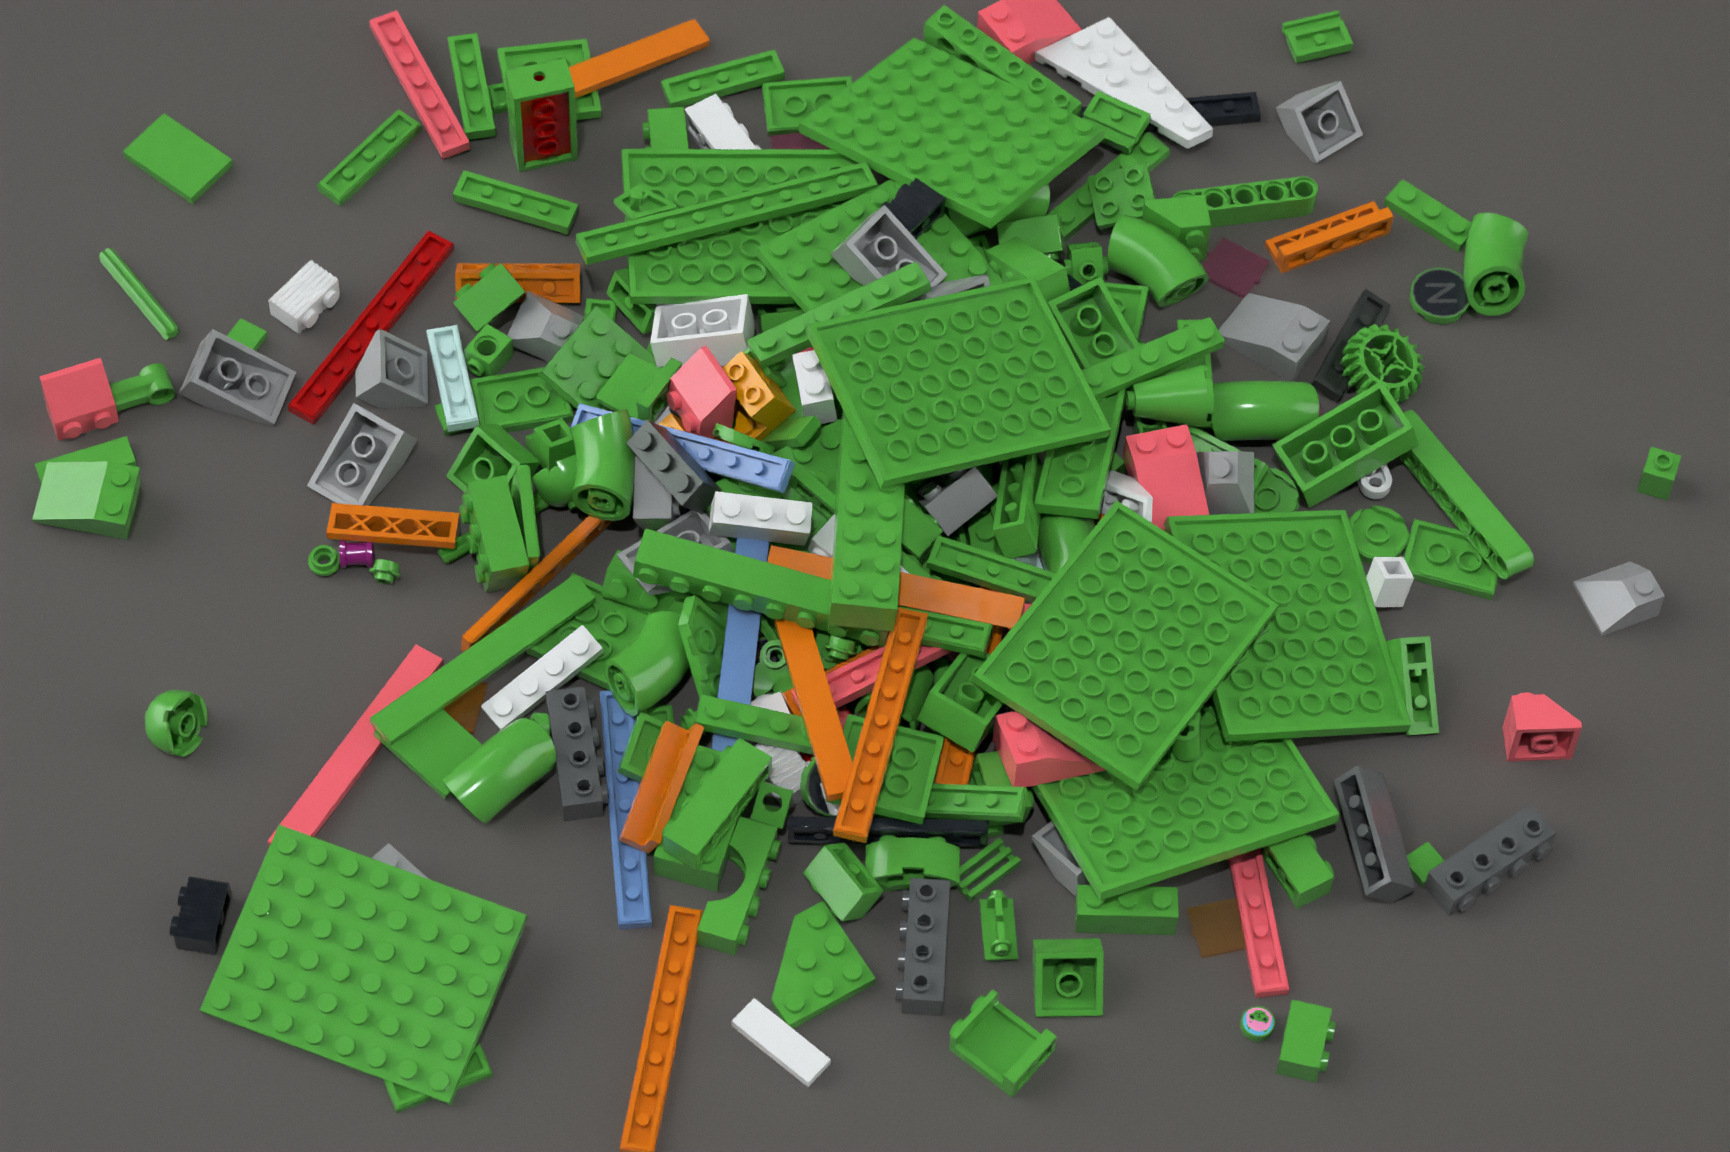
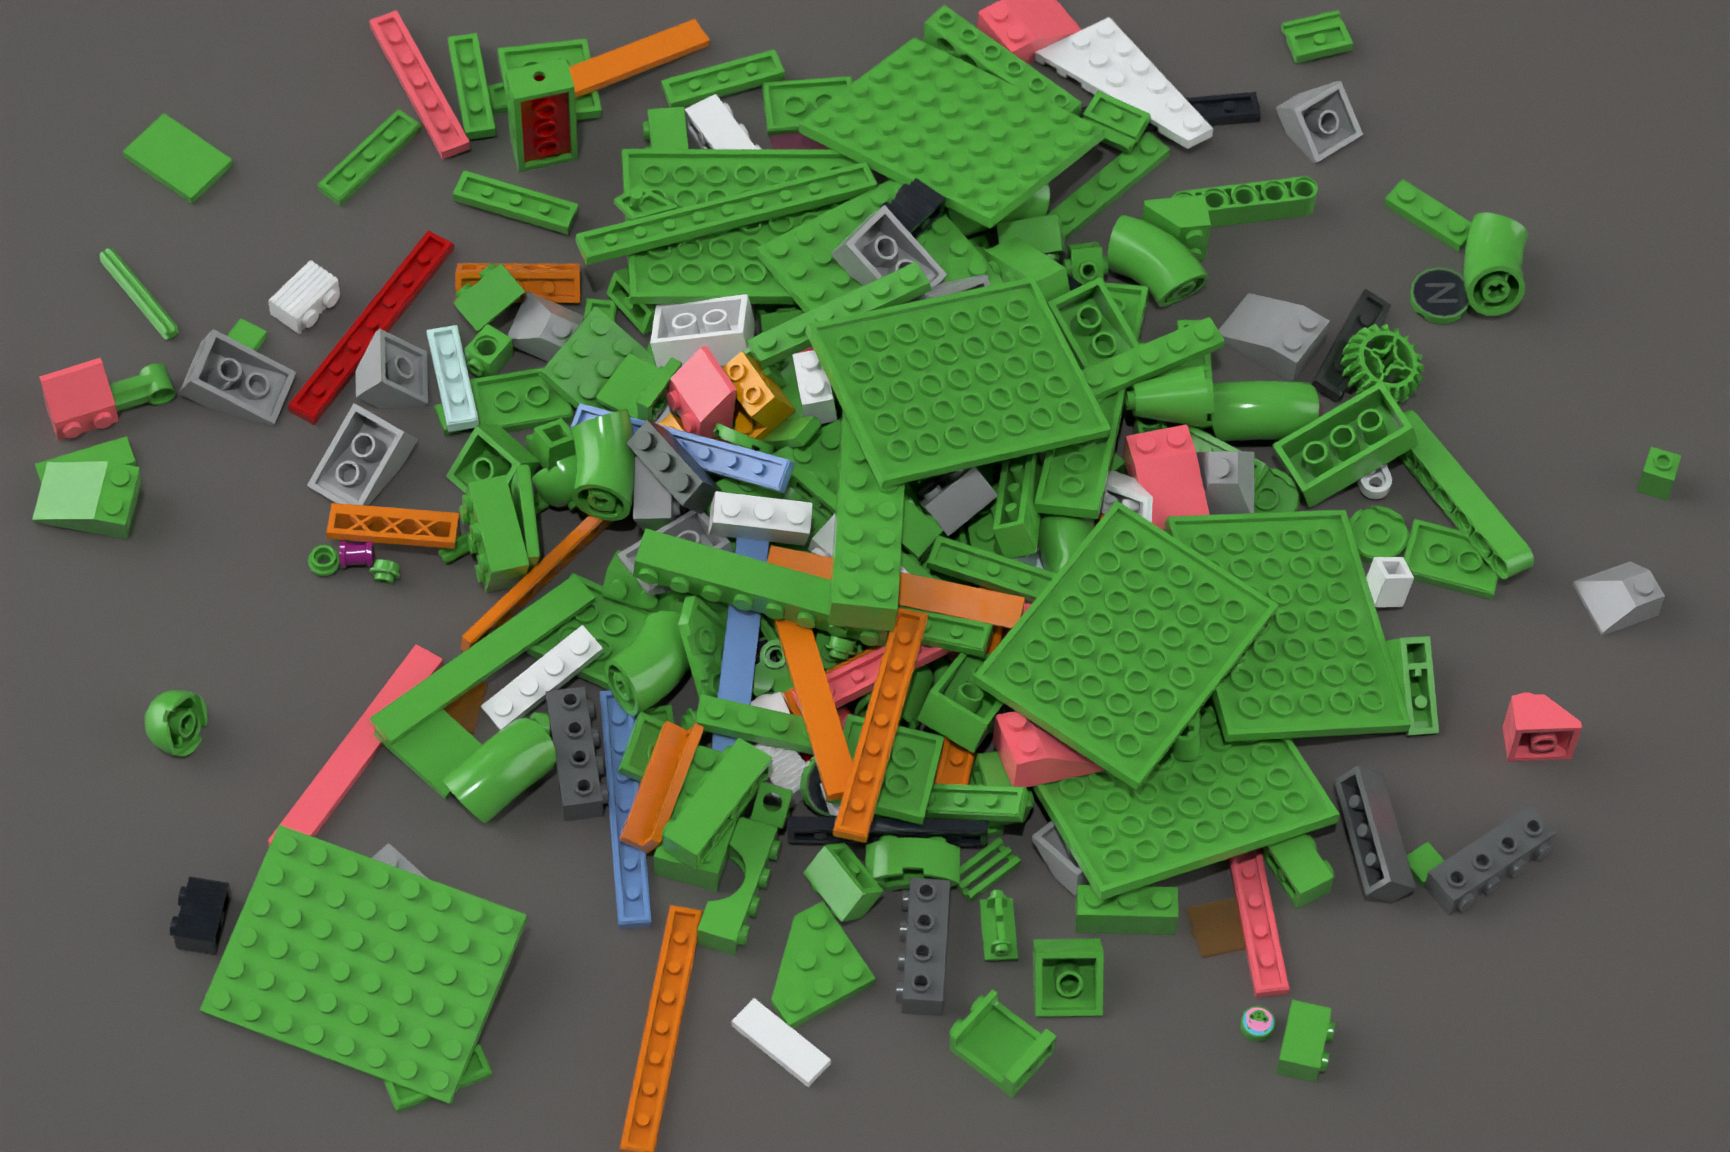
bright green bracket [1087,162,1155,229] -> none
clear pink piece [1203,237,1270,299] -> none
orange fence [1265,201,1393,274] -> none

